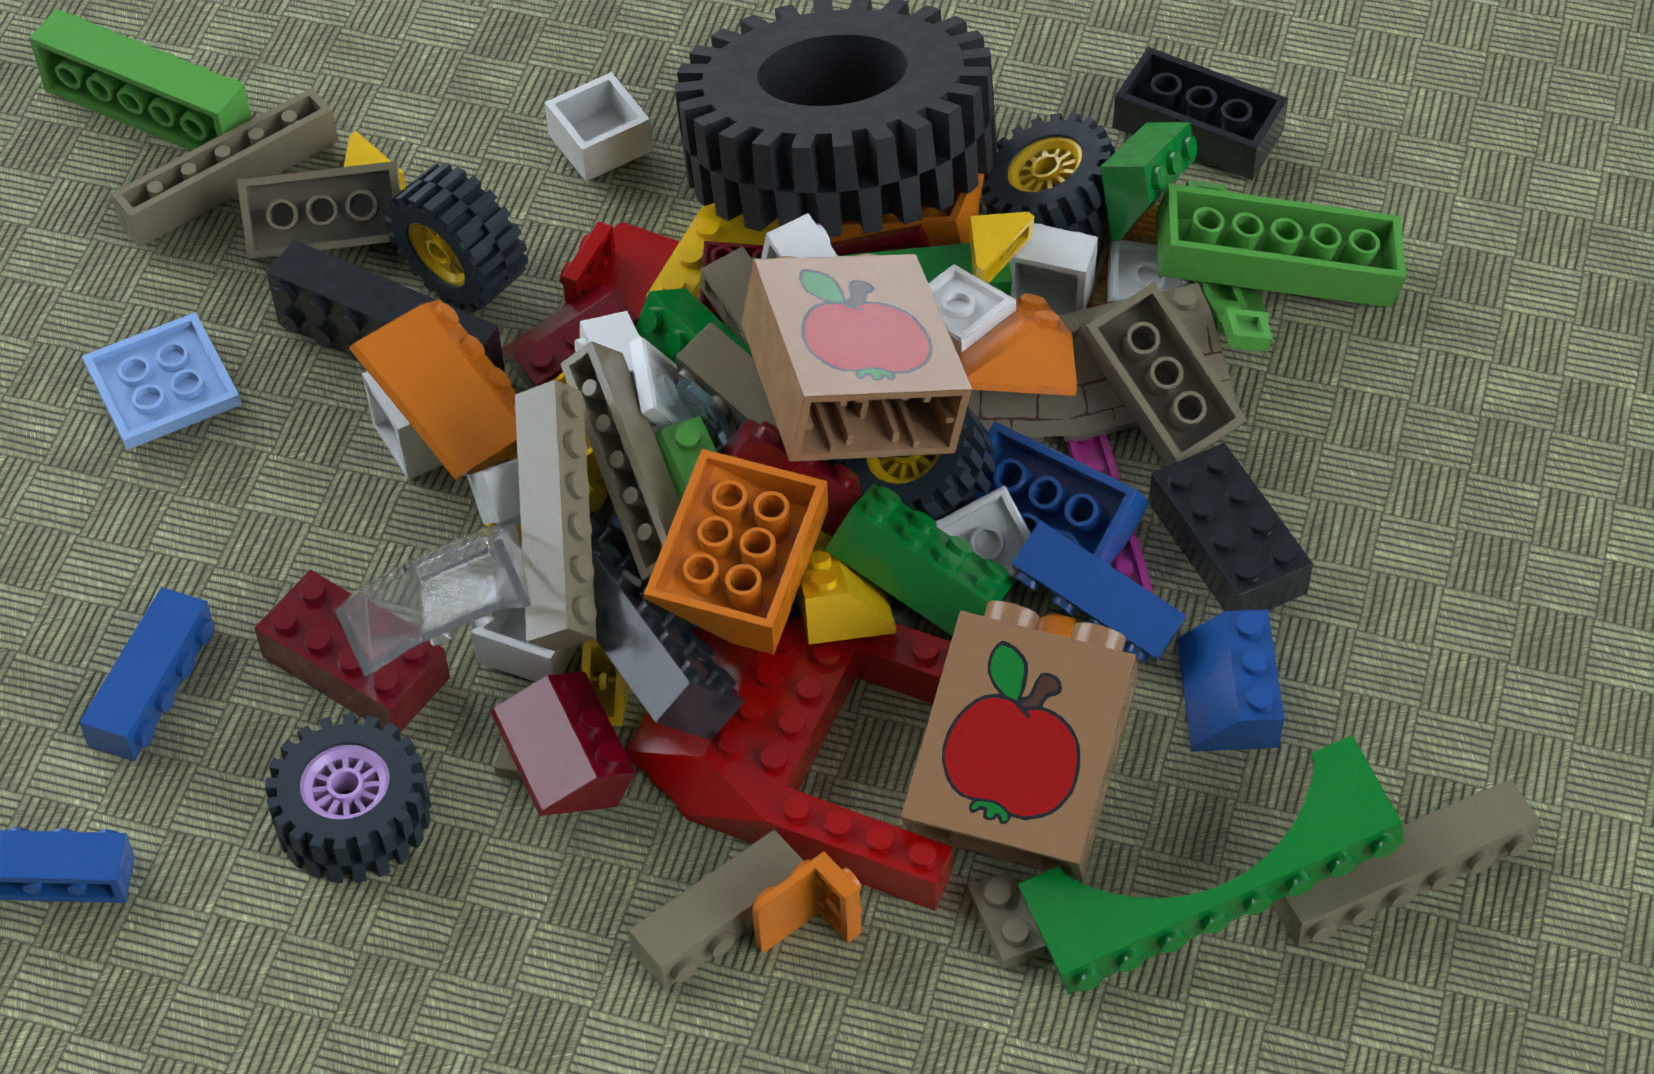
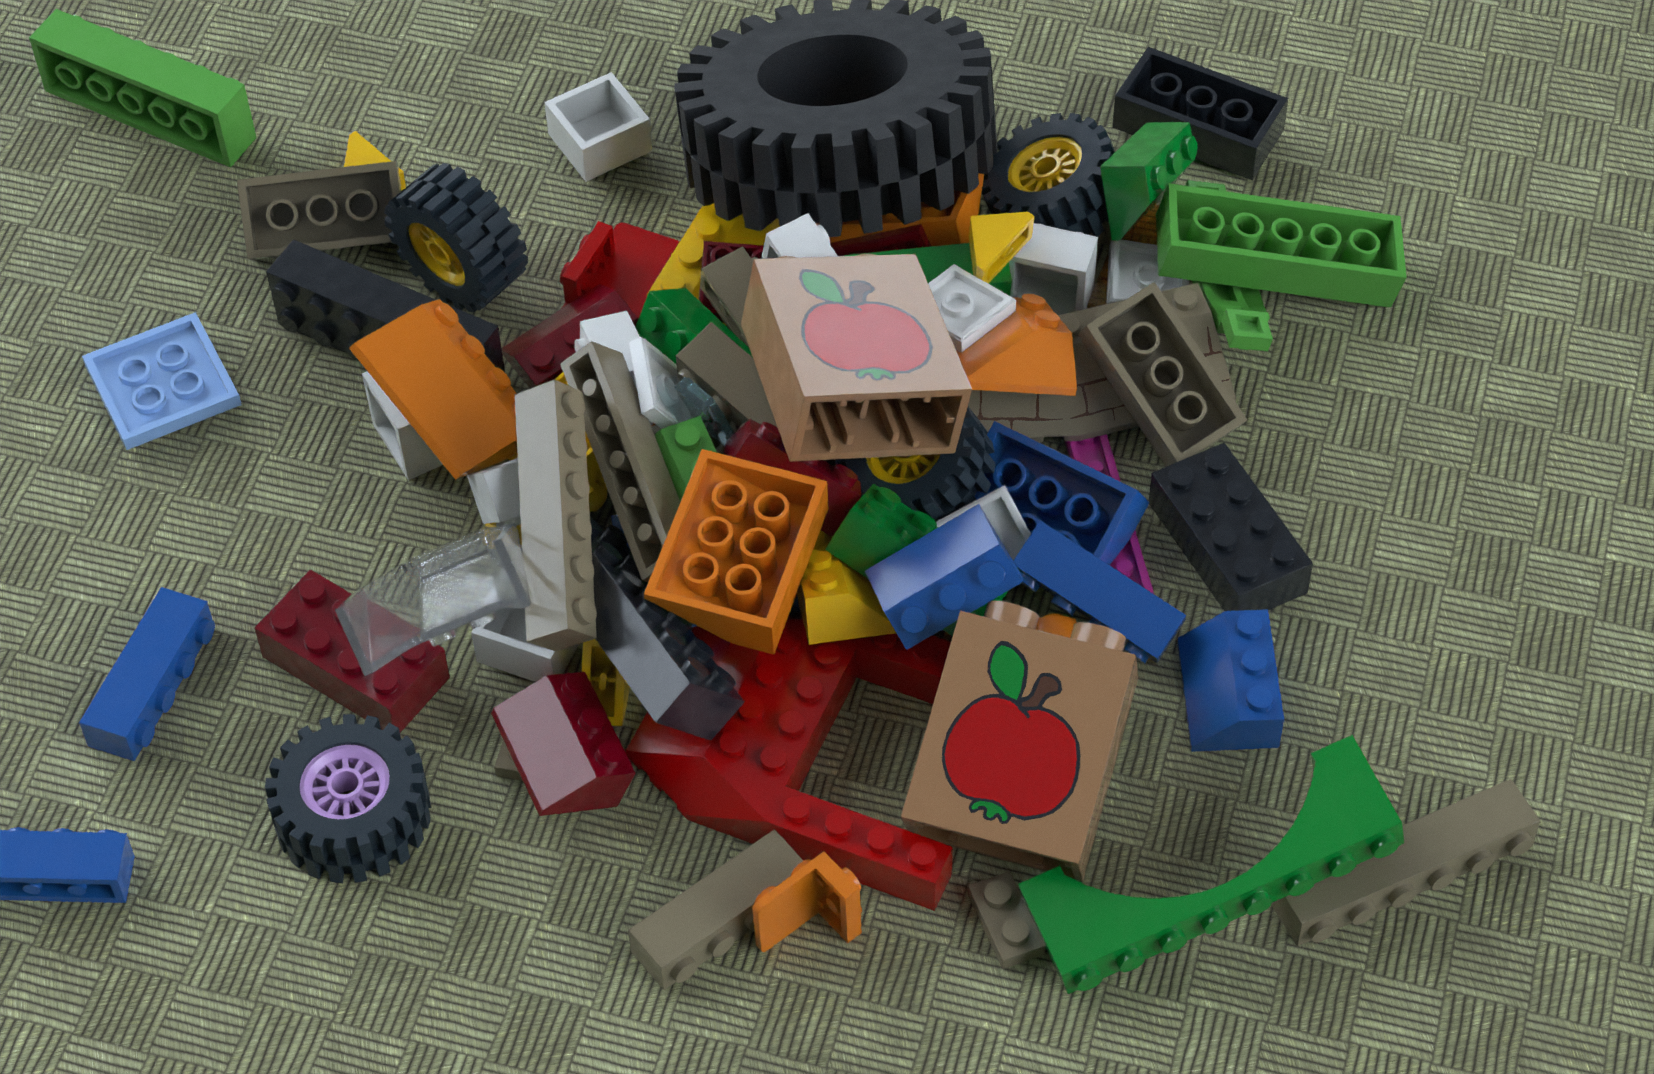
dark tan brick [111,88,339,248] -> none
none -> blue slope [865,504,1024,650]

